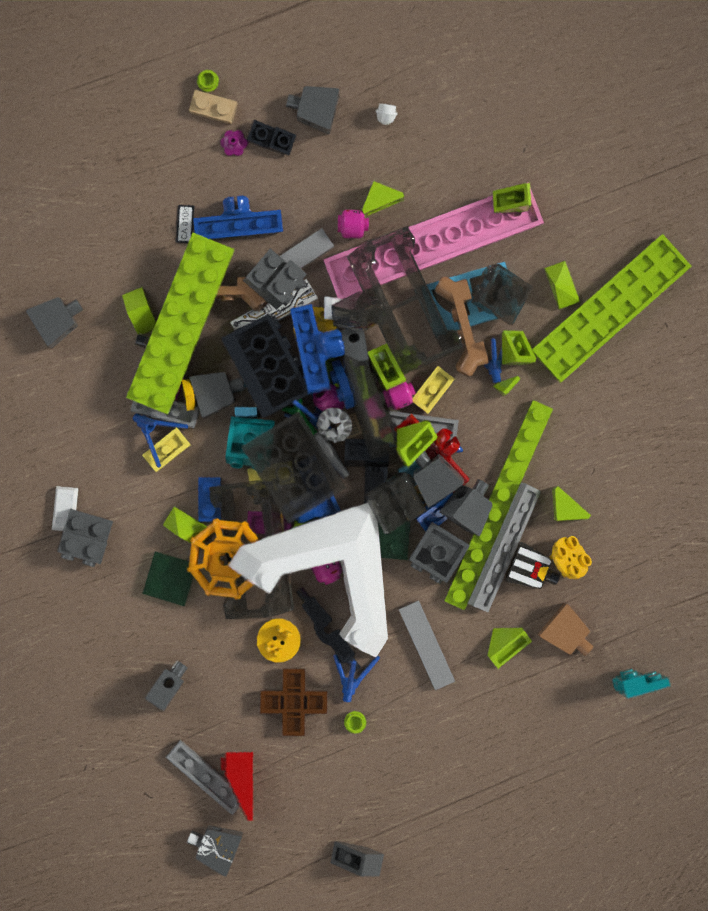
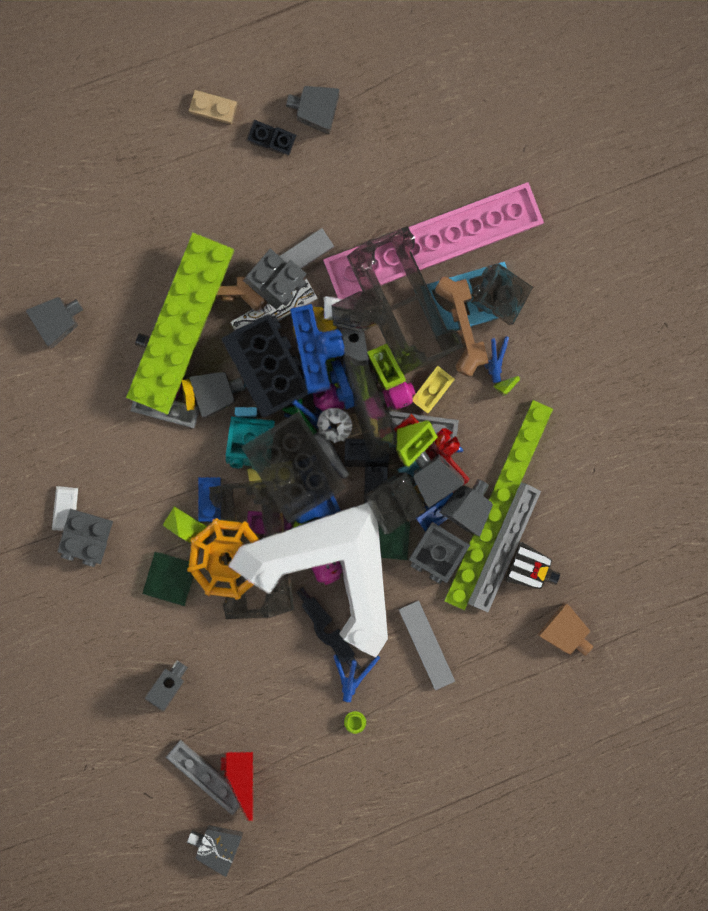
lime slope [122,287,156,335] -> none
blue plant [133,413,188,468] -> none
light yellow plate [142,427,191,472] -> none
sticker [176,205,194,243] -> none
blue plate [193,196,283,239] -> none
lime plate [197,70,219,92] -> none
magenta plant [220,130,248,156] -> none
yellow plate [257,618,301,663] -> none
reddish brown plate [260,668,327,736] -> none
dark grey slope [330,841,384,877] -> none
dark pink head [338,210,369,239] -> none
lime slope [362,181,404,217] -> none
white plate [376,104,397,125] -> none
lime slope [487,628,532,669] -> none
lime slope [493,183,531,213] -> none
lime slope [502,330,536,365] -> none
lime plate [532,234,692,383] -> none
lime slope [544,261,580,309] -> none
yellow plate [549,536,592,580] -> none
lime slope [552,486,591,521] -> none
teal plate [612,668,671,699] -> none

